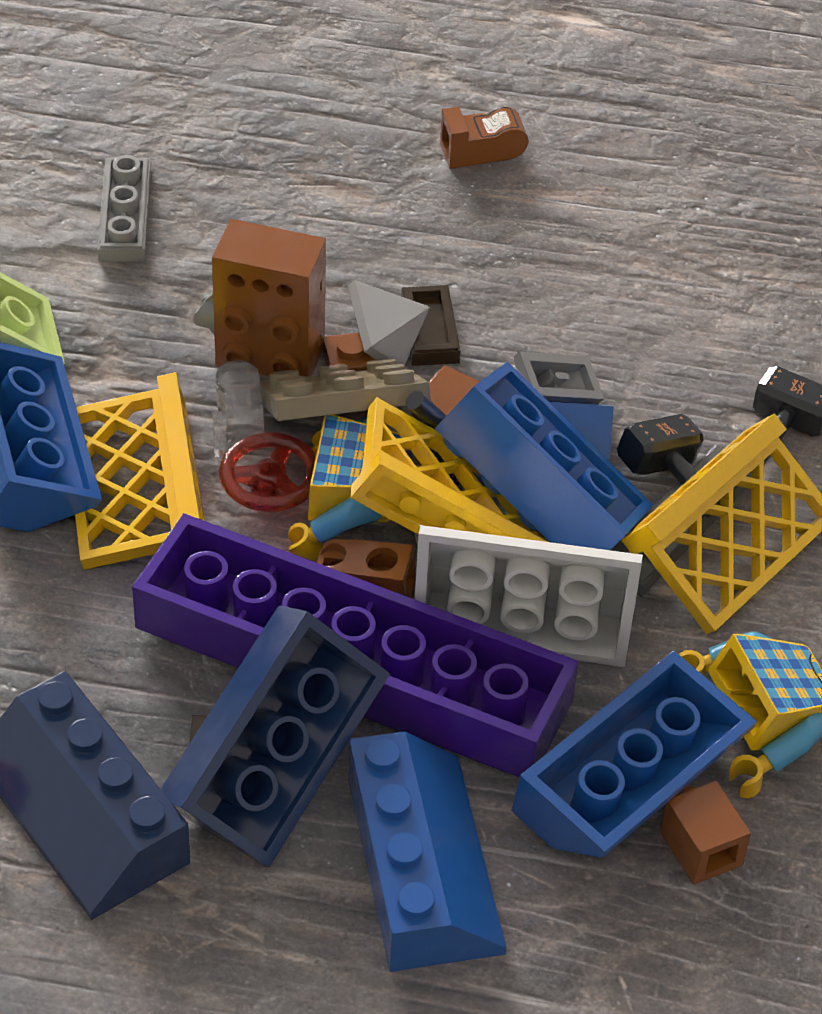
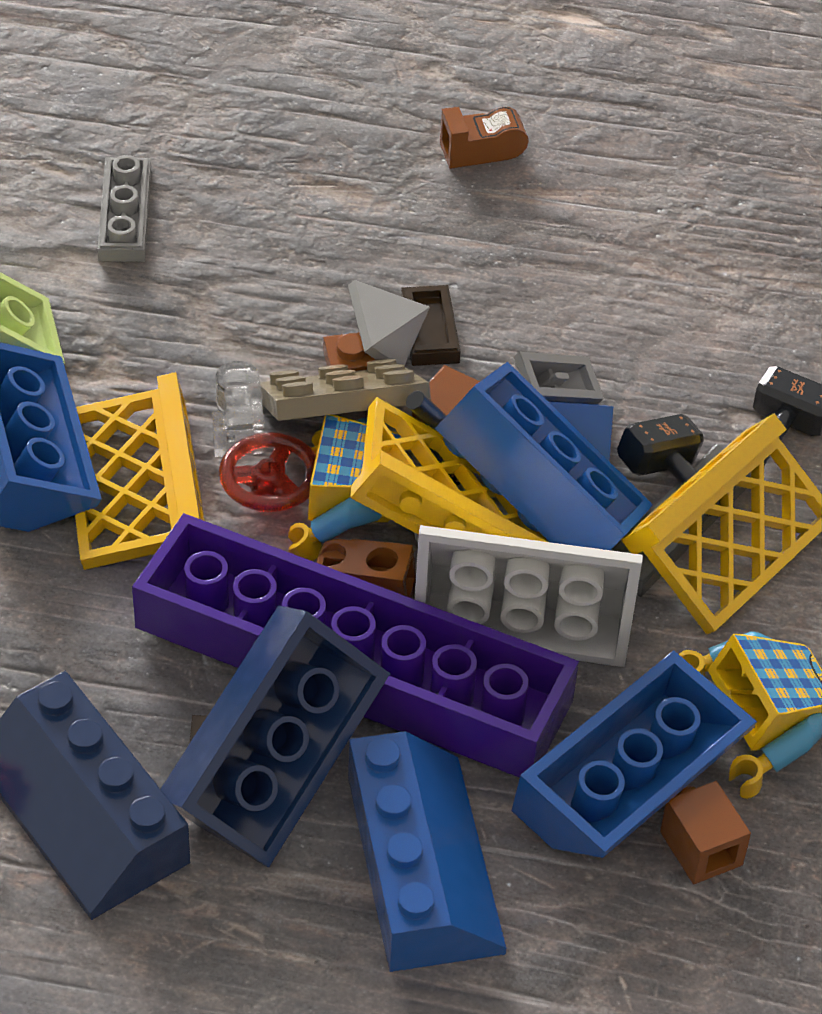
dark orange piece [193,218,326,377] -> none

